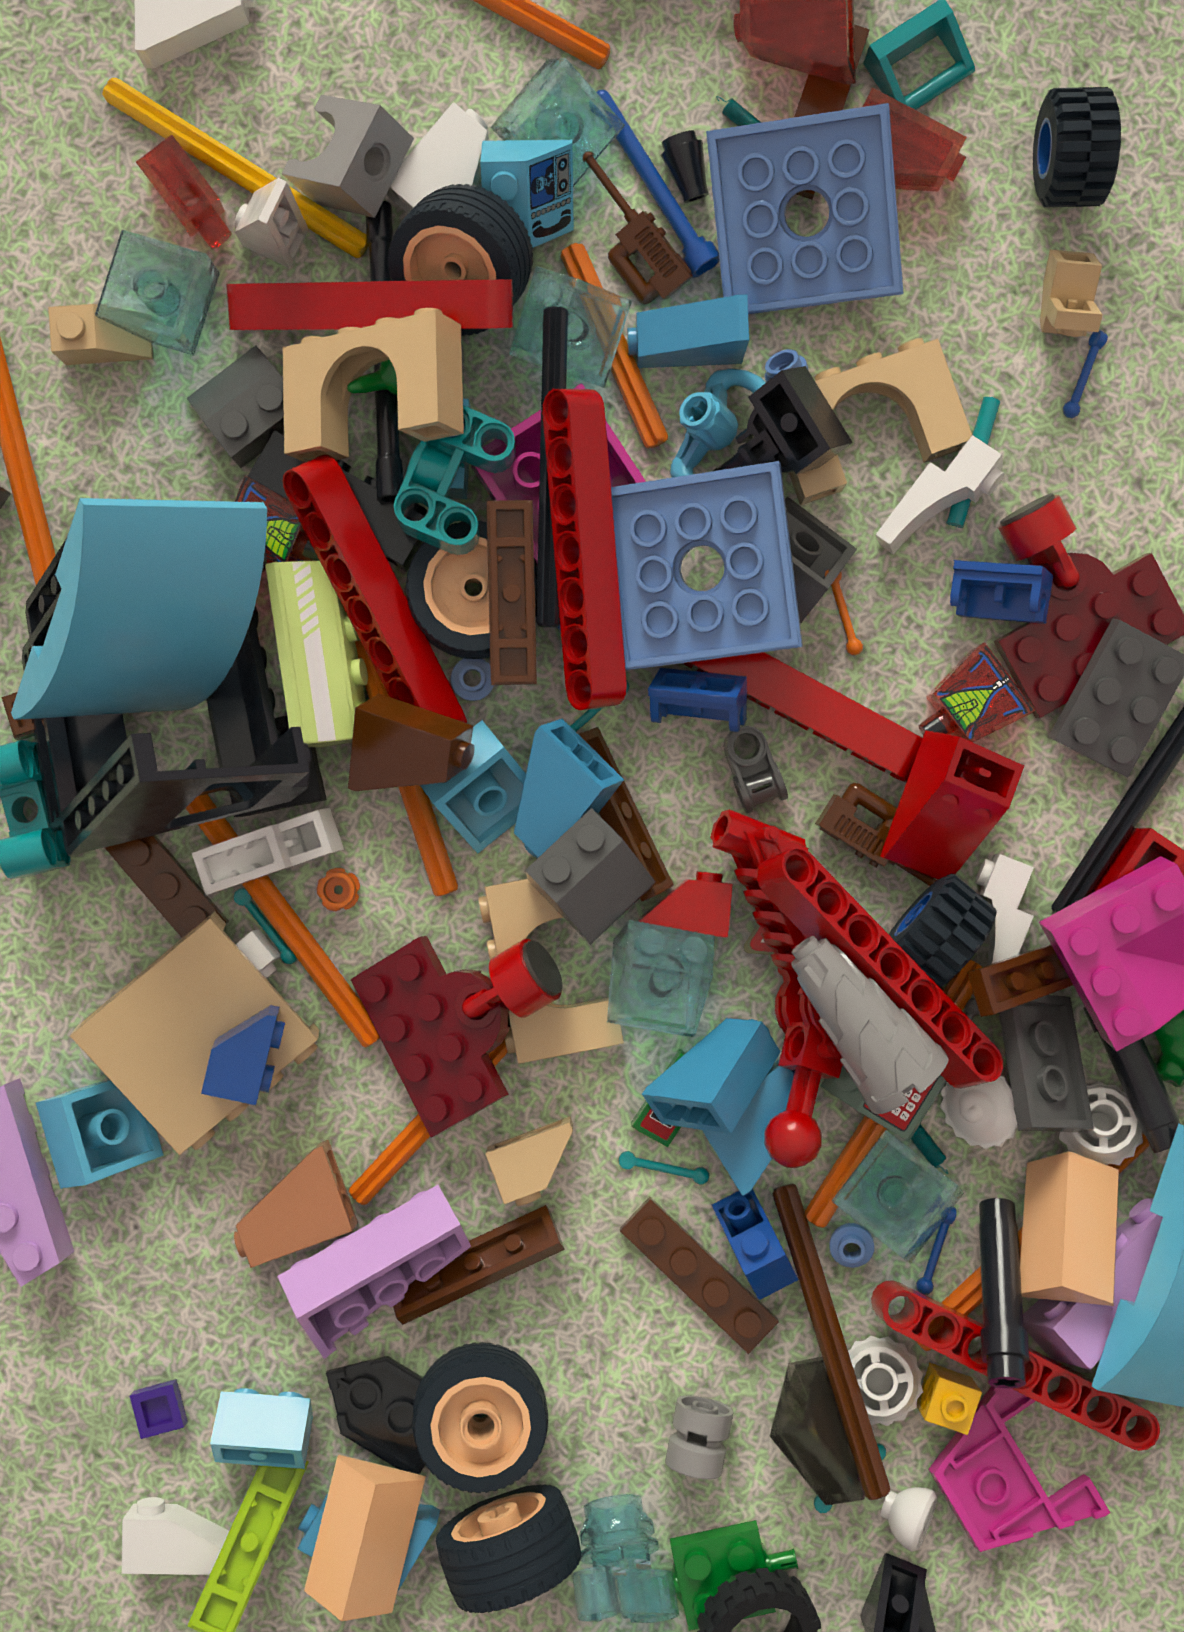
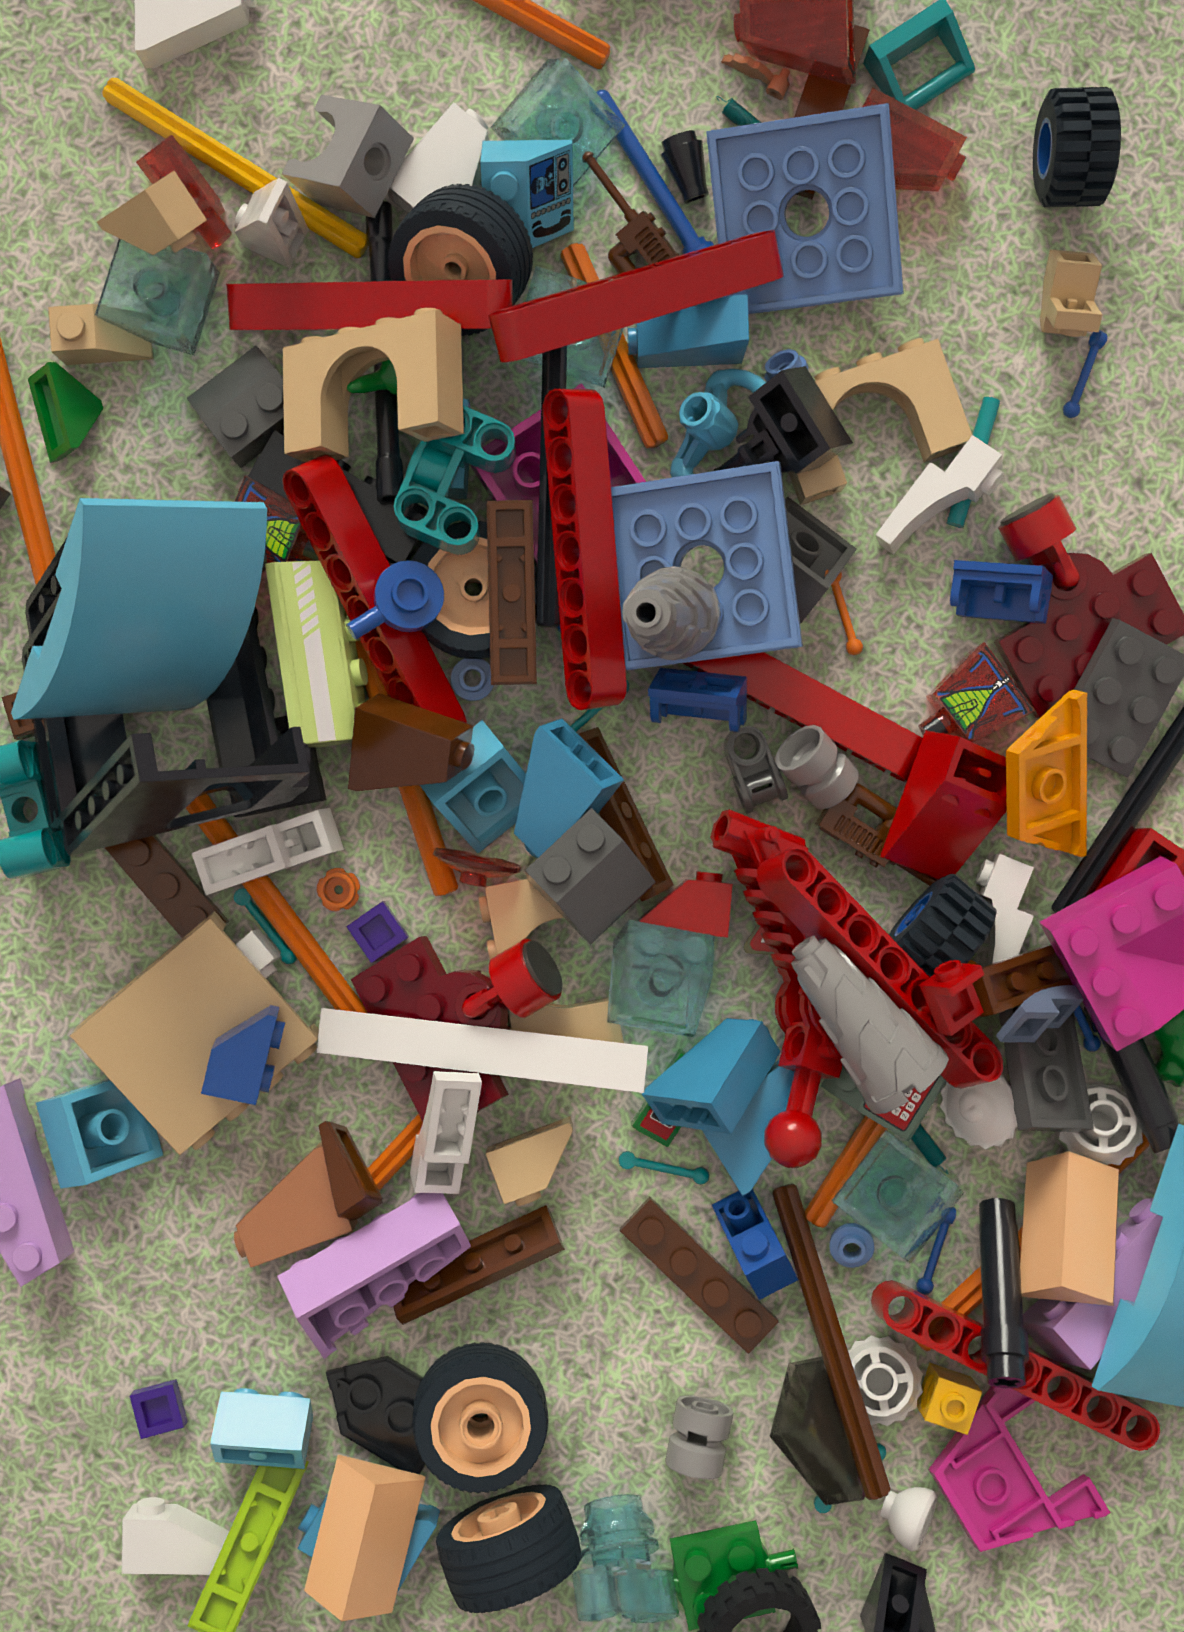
none -> green slope [28,362,104,463]
none -> tan slope [97,171,207,255]
none -> white sticker [317,1008,648,1093]
none -> reddish brown slope [318,1121,383,1220]
none -> blue piece [346,561,444,640]
none -> dark purple plate [346,901,409,963]
none -> white slope [410,1071,482,1194]
none -> clear red dish [433,848,522,887]
none -> red beam [488,230,784,363]
none -> light grey cone [622,566,721,660]
none -> nougat piece [721,53,790,100]
none -> light grey wheel [775,725,859,809]
none -> red bracket [919,960,984,1036]
none -> sand blue slope [996,985,1084,1042]
none -> light orange wing [1006,690,1087,857]
none -> blue hinge [1073,1005,1101,1052]

